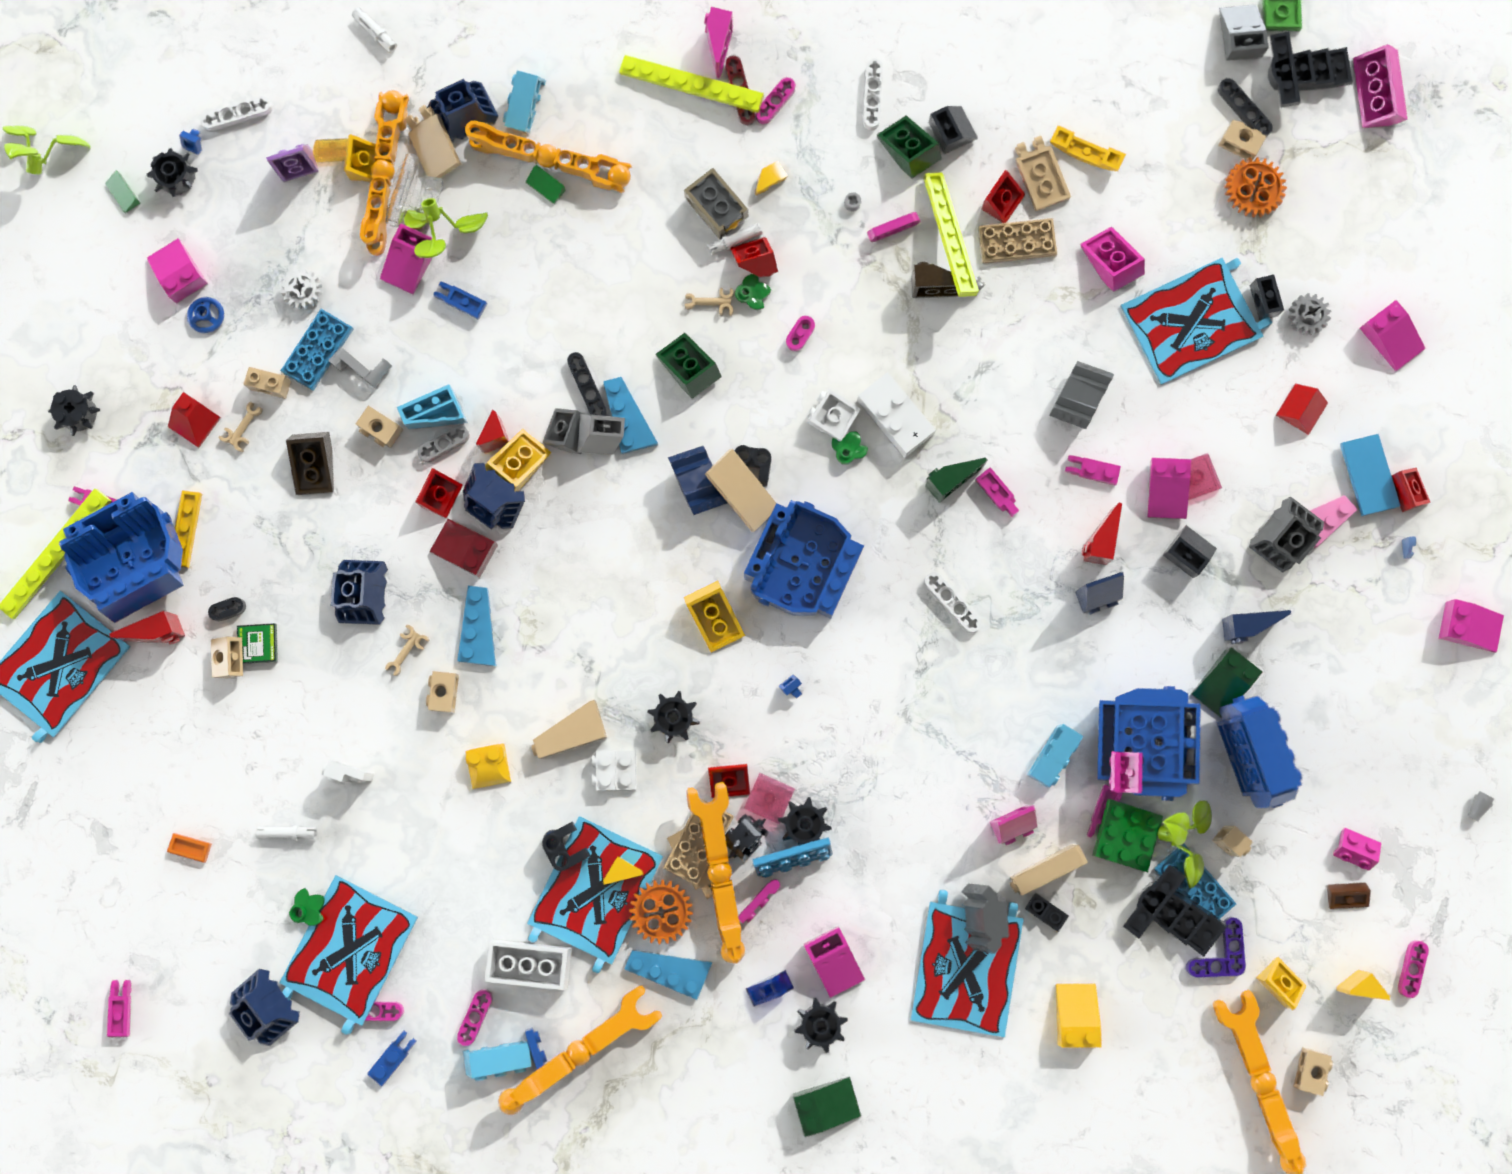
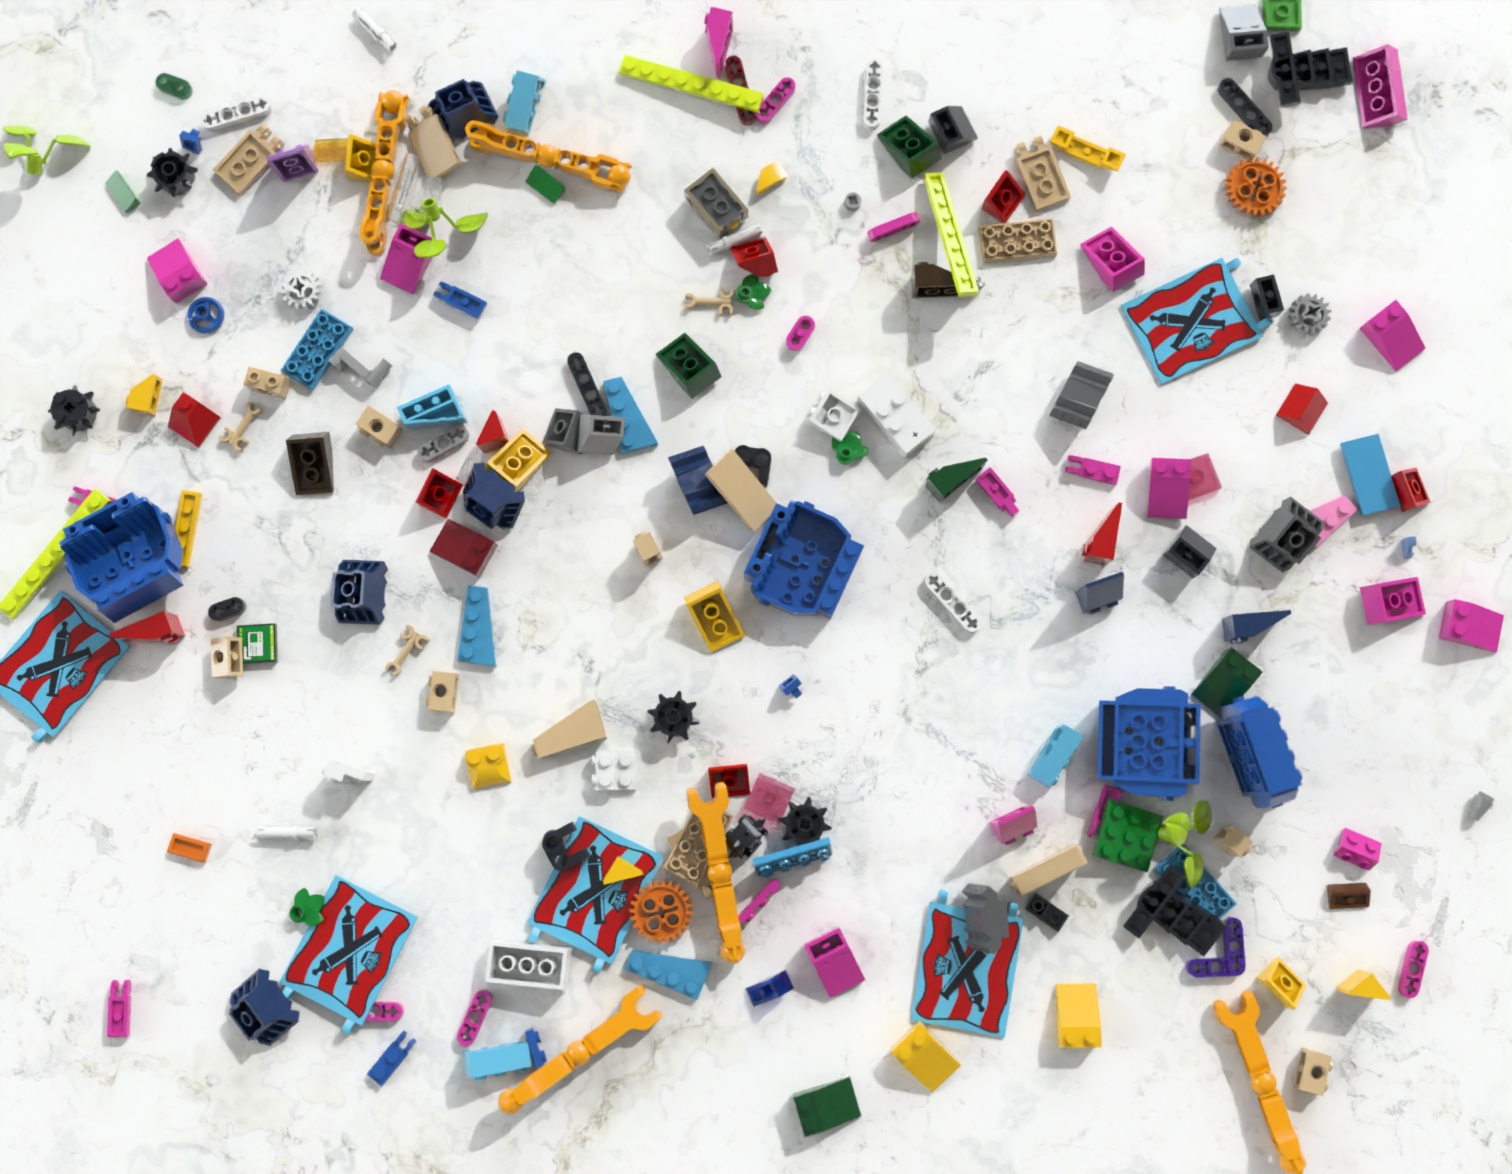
black brick [794,998,848,1053] -> none
dark pink bracket [1109,752,1142,793] -> none
none -> yellow slope [126,374,163,416]
none -> clear green plate [155,73,193,100]
none -> tan tile [213,123,285,196]
none -> tan brick [633,532,663,566]
none -> yellow slope [891,1020,961,1093]
none -> dark pink slope [1359,577,1426,625]

